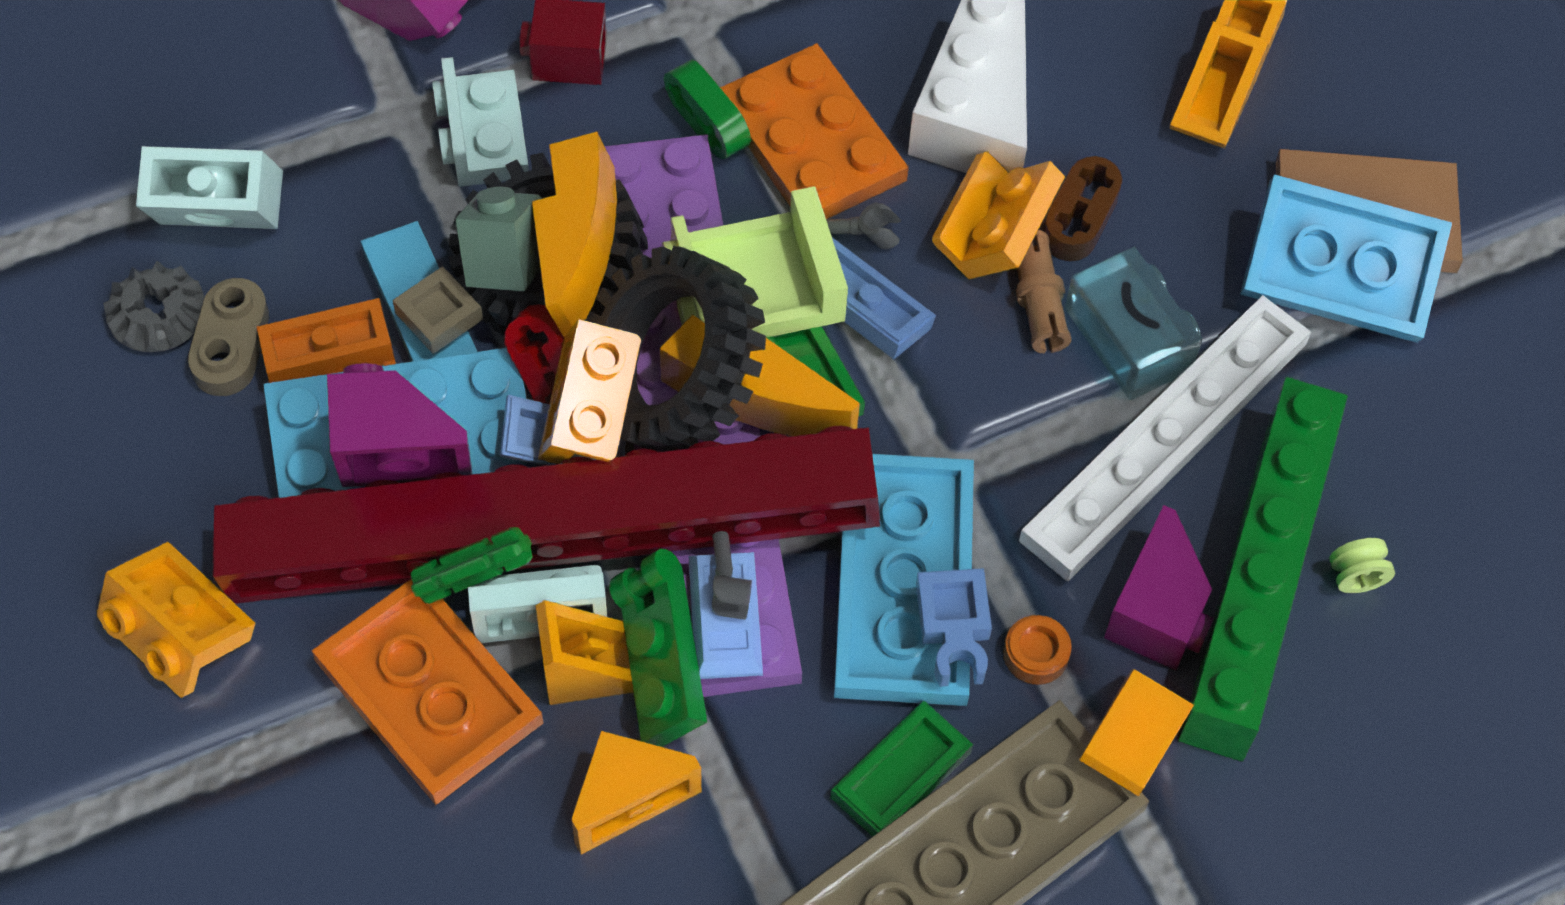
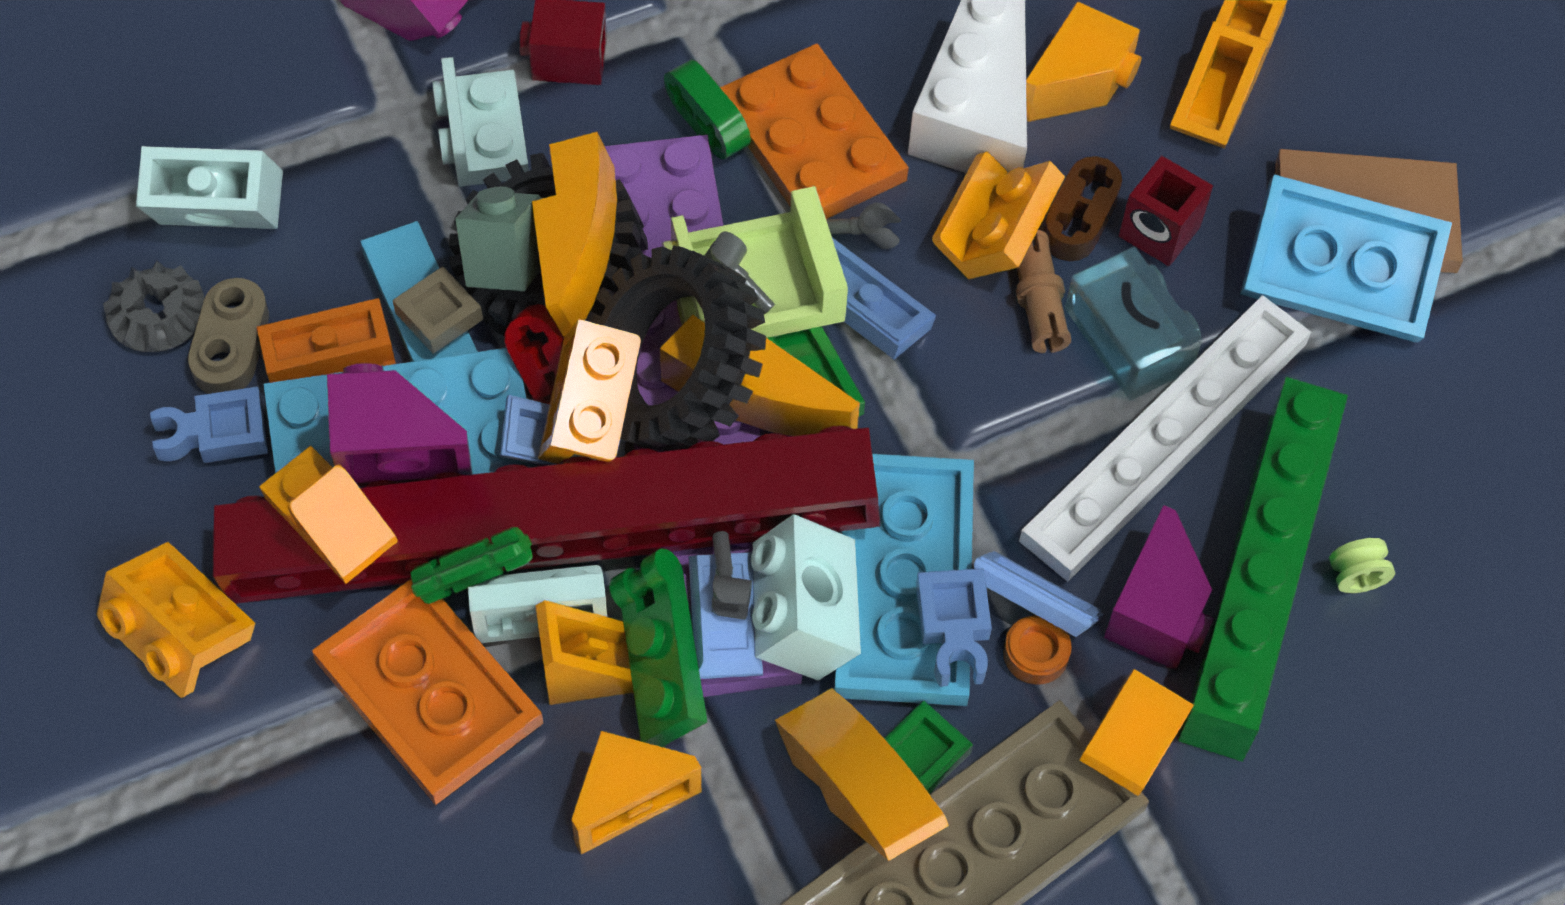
none -> medium blue plate [150,387,268,463]
none -> light orange slope [259,446,398,584]
none -> dark grey hand [705,231,775,314]
none -> light aqua brick [751,514,861,680]
none -> light orange slope [775,688,949,861]
none -> light blue tile [974,551,1104,637]
none -> light orange slope [1026,2,1142,122]
none -> dark red brick [1119,155,1213,267]

